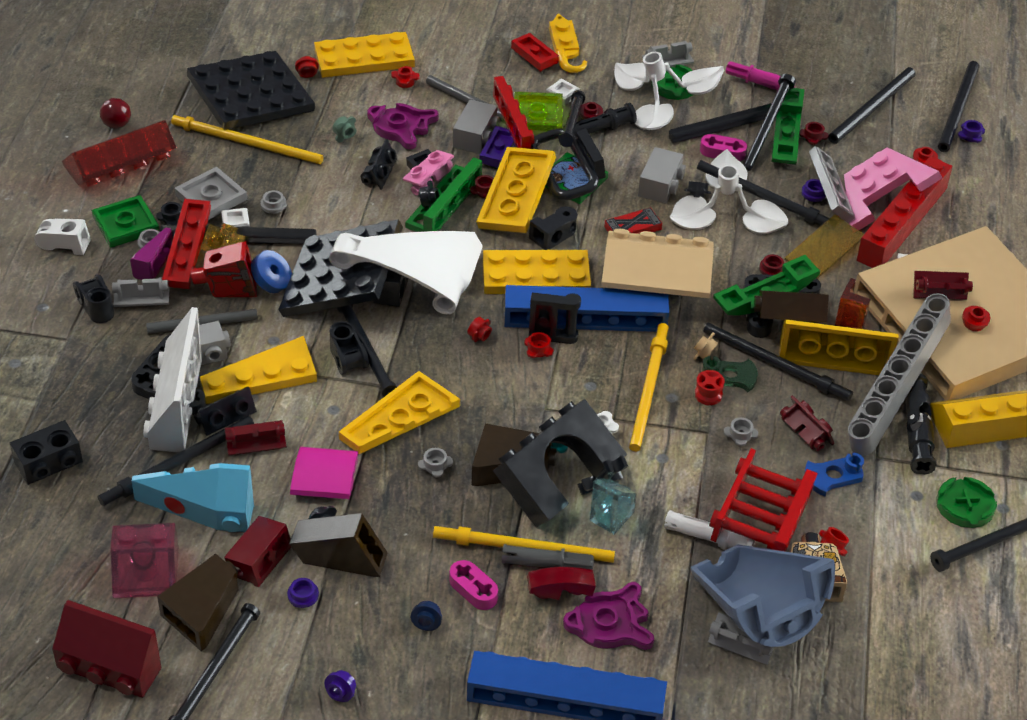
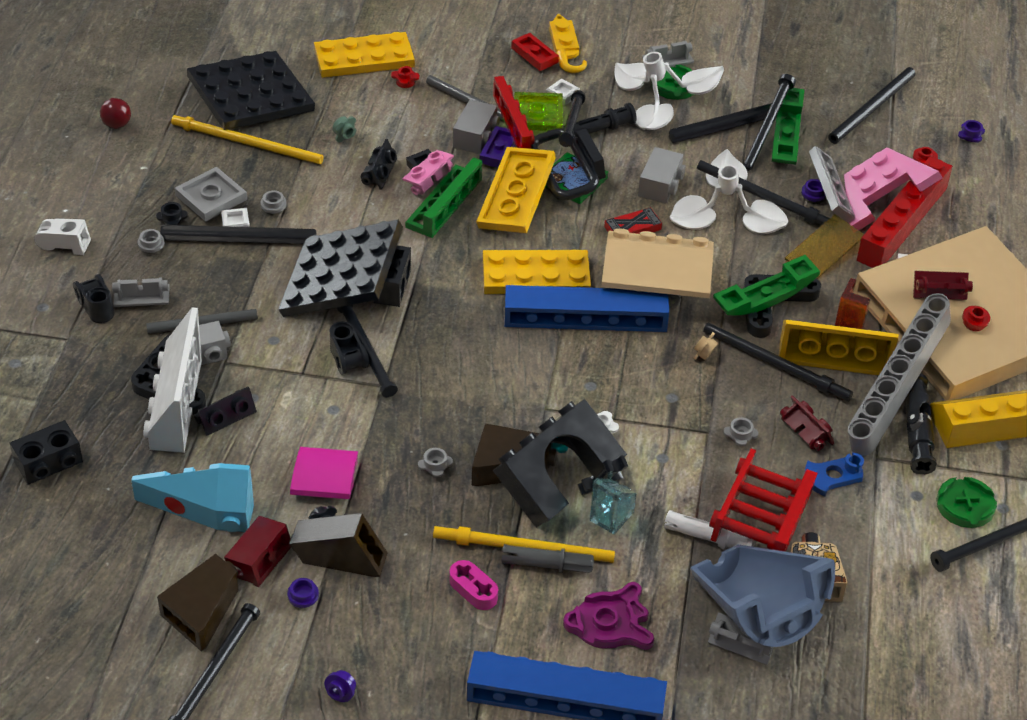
dark red slope [52,600,162,698] -> none
clear red slope [62,120,177,187] -> none
green tile [91,195,160,248] -> none
black bar [97,416,254,506] -> none
clear pink slope [111,523,179,598] -> none
magenta slope [130,227,173,280] -> none
red plate [162,199,211,289] -> none
red torso [191,241,258,297] -> none
clear yellow brick [200,223,246,251] -> none
yellow wing [200,336,317,404] -> none
dark red hinge [225,420,287,456] -> none
blue piece [251,250,292,293] -> none
red plate [295,56,319,78] -> none
white panel [329,231,483,314] -> none
yellow wing [339,371,460,454] -> none
magenta tile [367,103,439,149] -> none
dark blue plate [410,601,442,631] -> none
black plate [419,181,440,207] -> none
red plate [467,316,492,342] -> none
dark red plate [470,175,494,199] -> none
red plate [524,332,554,358] -> none
dark red slope [527,567,596,600] -> none
black leg [529,206,578,250] -> none
black plate [529,292,581,344] -> none
dark red plate [579,102,603,120] -> none
yellow bar [629,323,669,452] -> none
black plate [684,181,711,198] -> none
red wheel [695,370,725,405] -> none
dark pink beam [700,134,747,161] -> none
clear green piece [702,356,758,393] -> none
dark pink axle [725,61,795,90] -> none
dark brown slope [754,290,829,322] -> none
dark red plate [759,254,784,275] -> none
dark red plate [799,122,829,145] -> none
red plate [819,527,849,556] -> none
black piece [938,61,980,152] -> none

